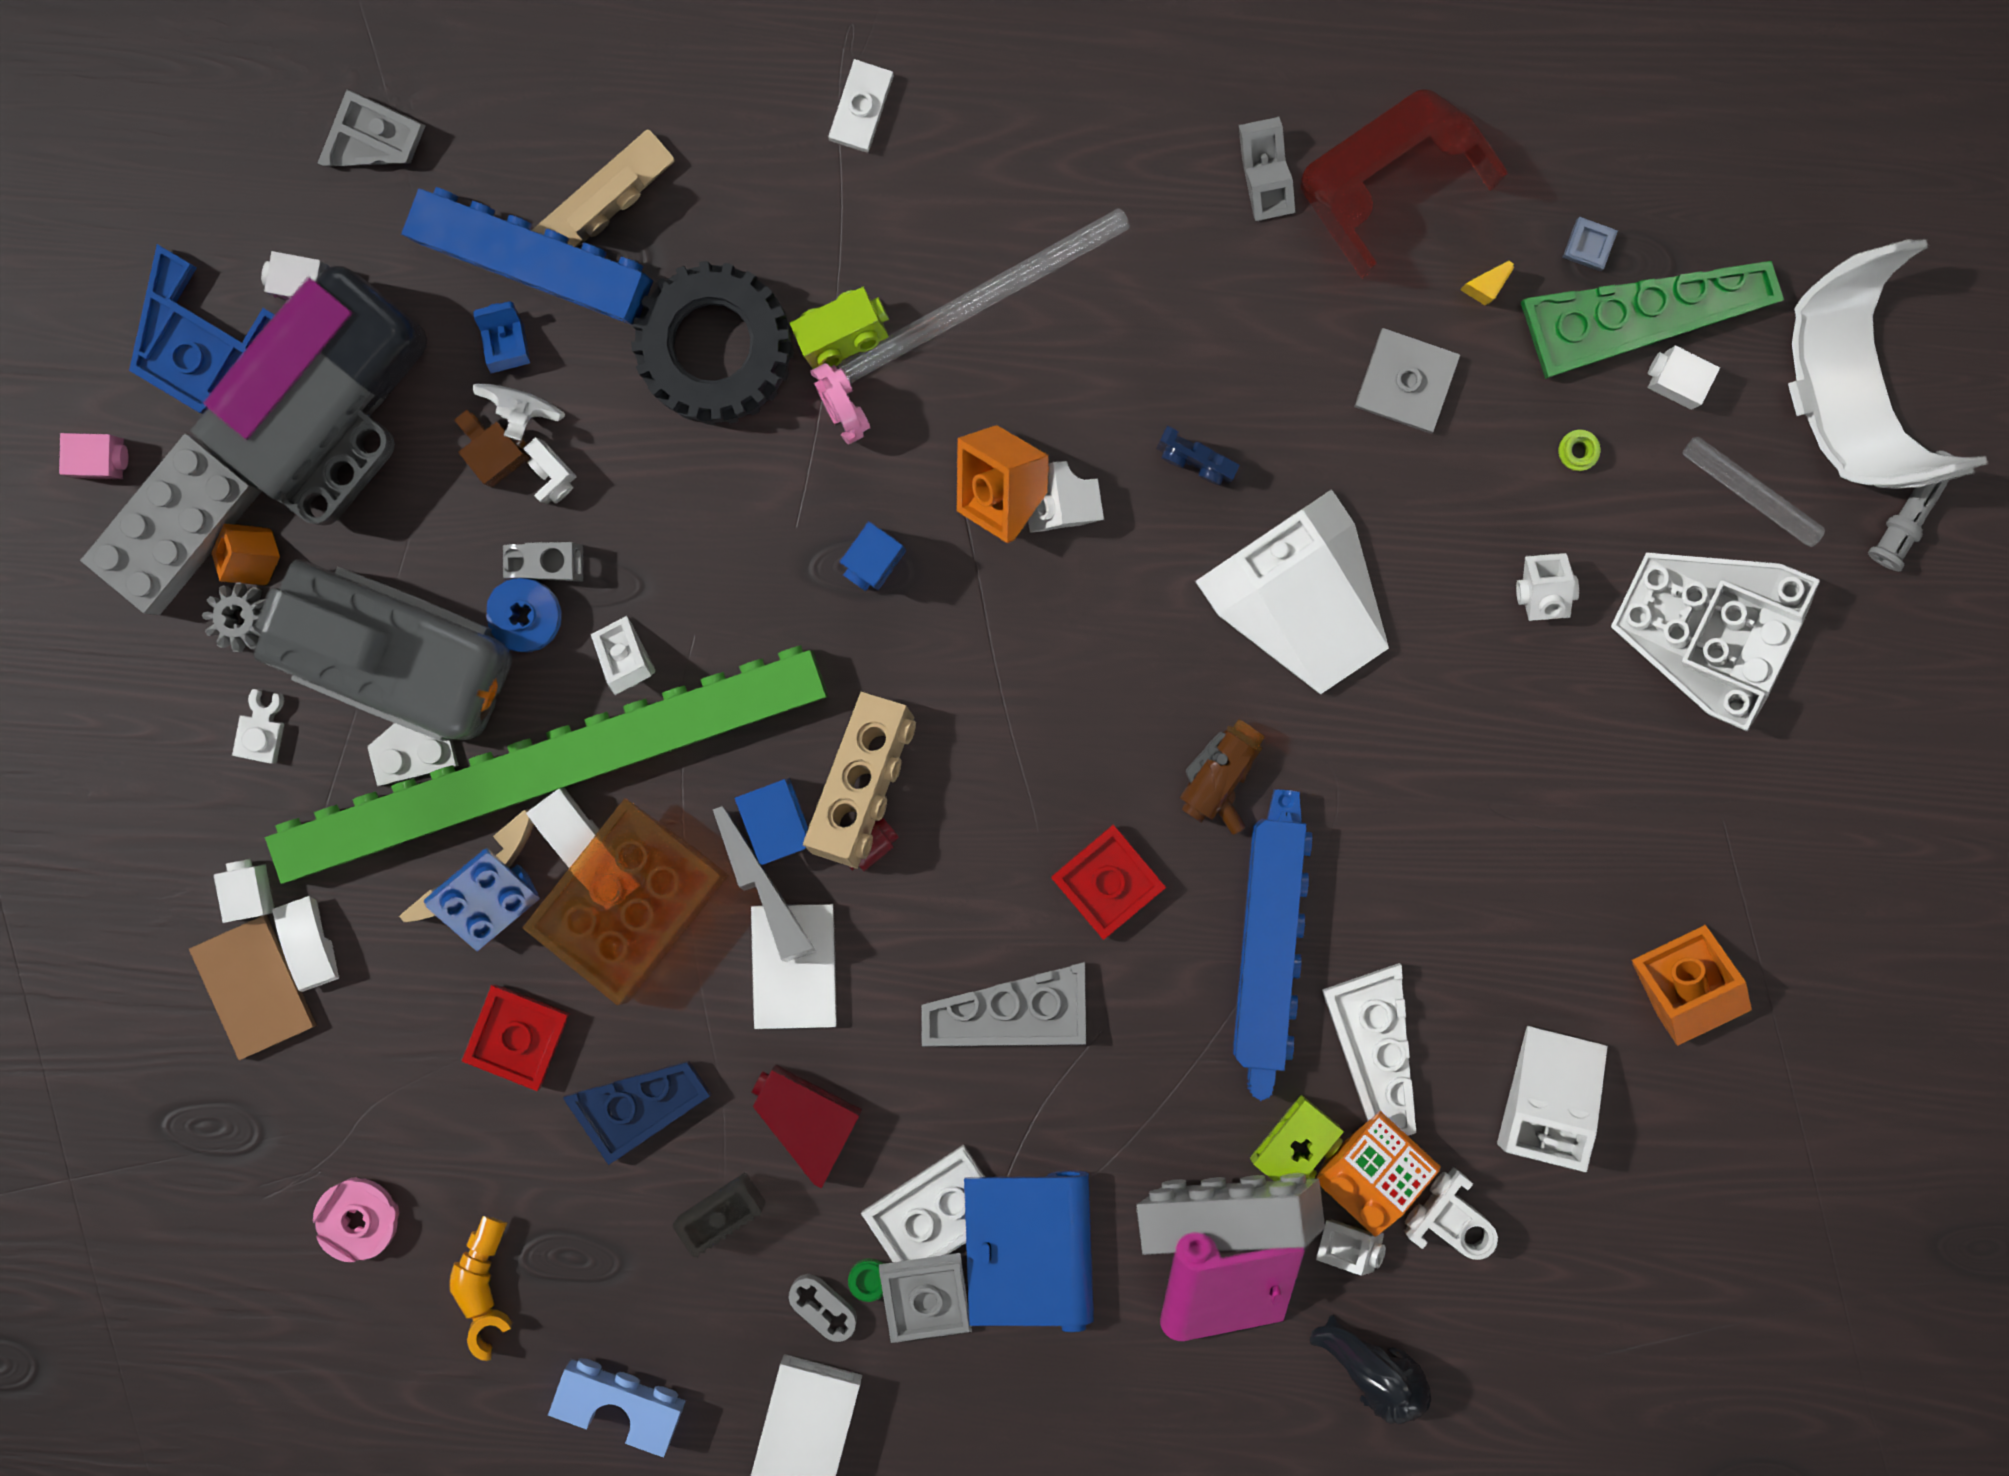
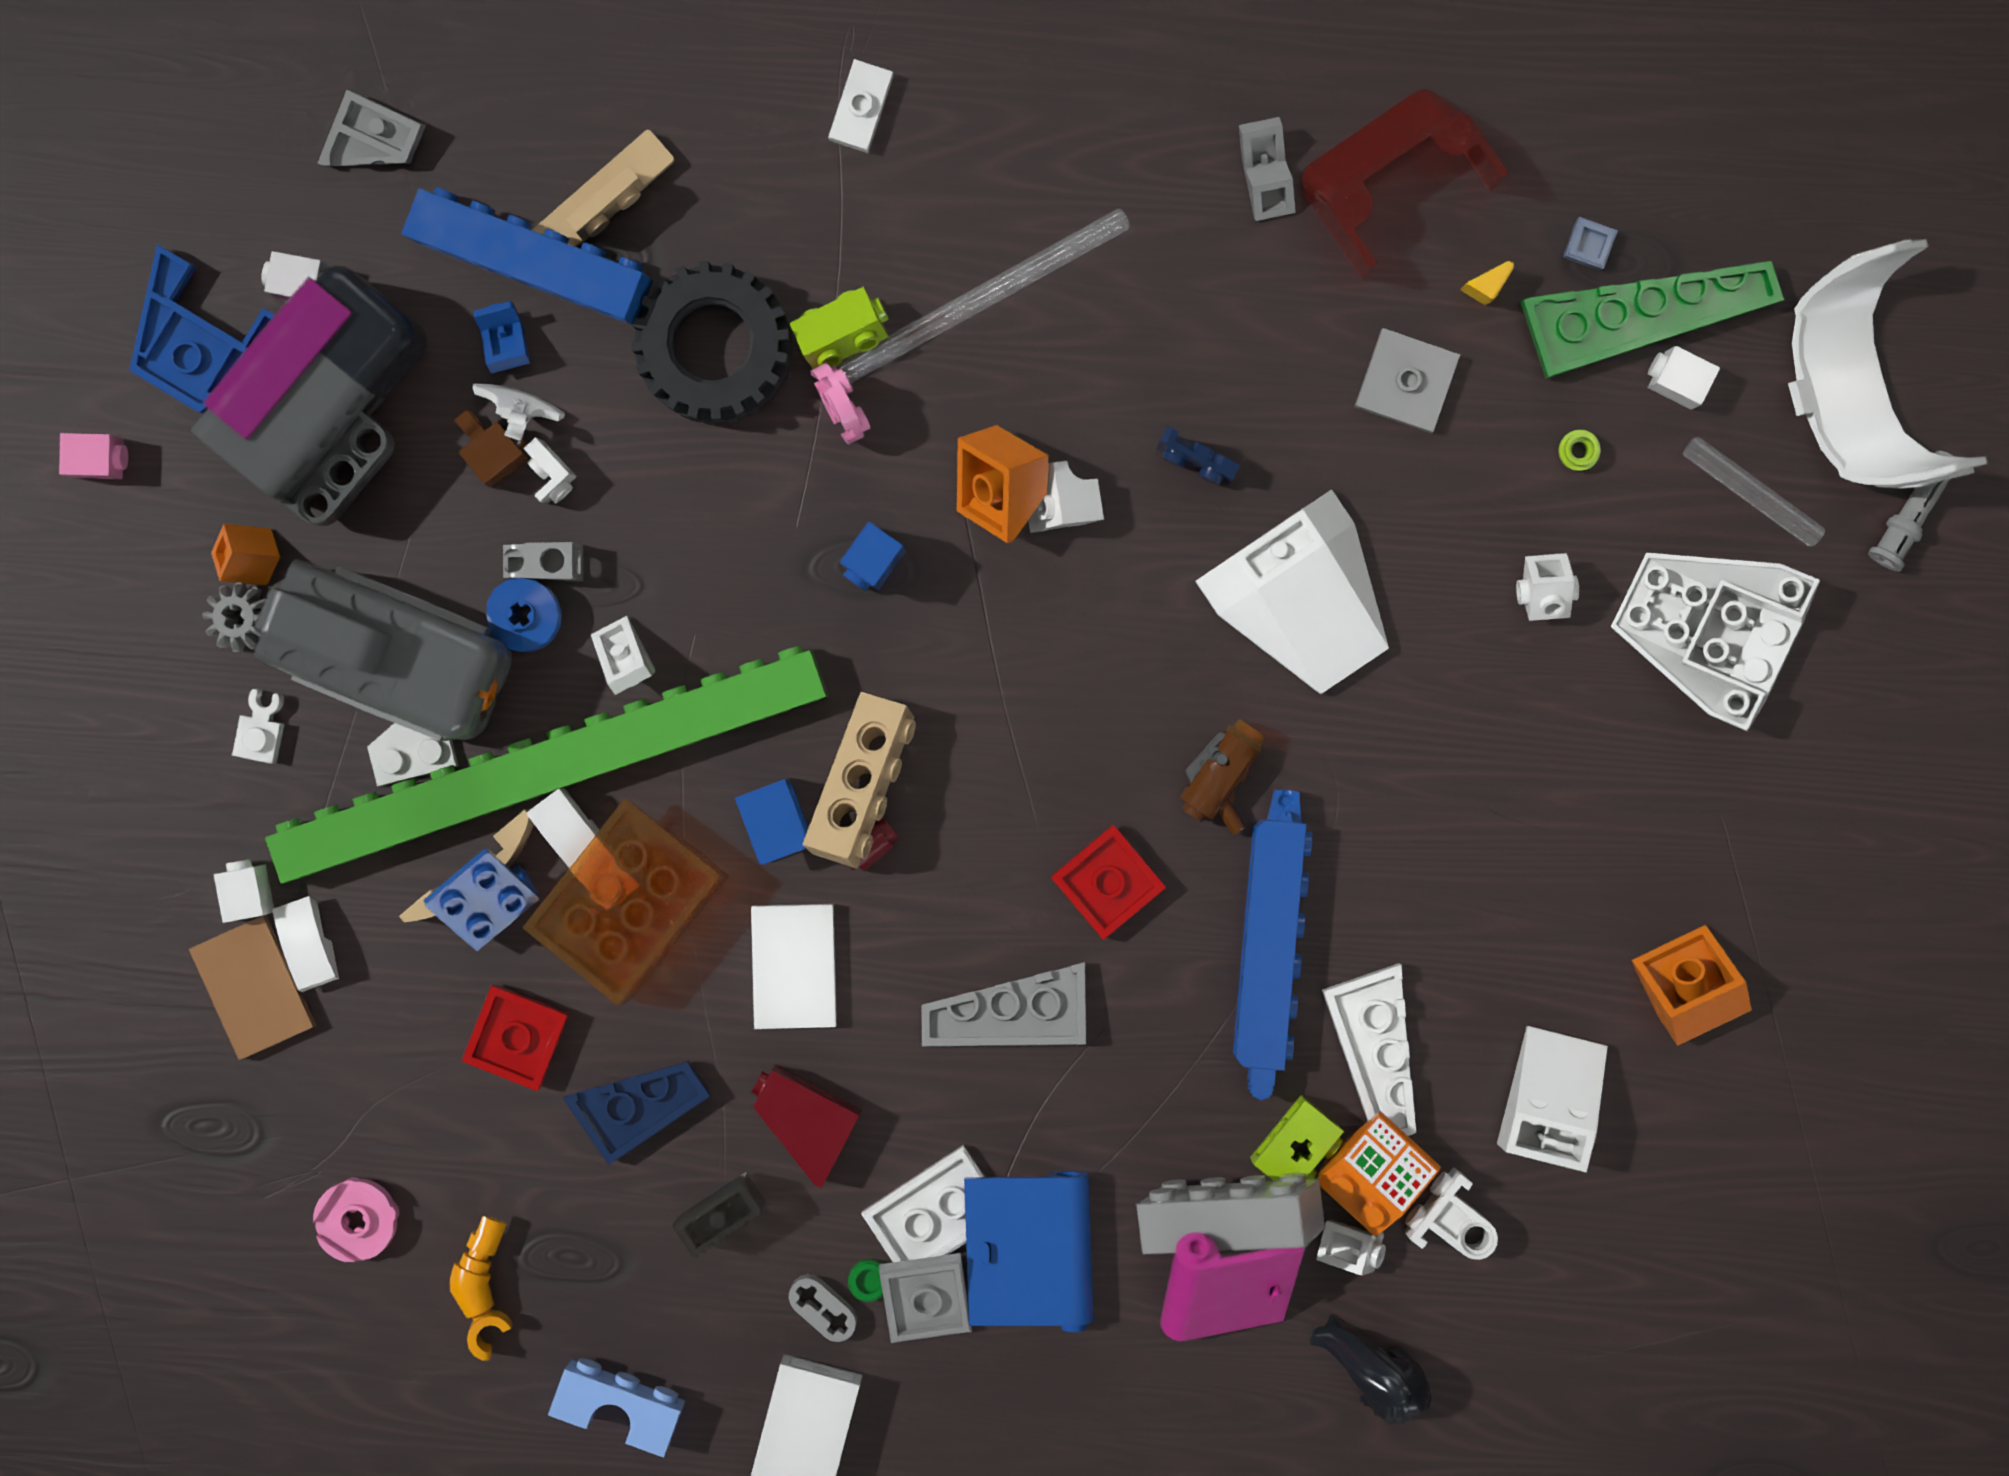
light grey piece [80,433,262,615] -> none
light grey slope [713,806,817,962] -> none

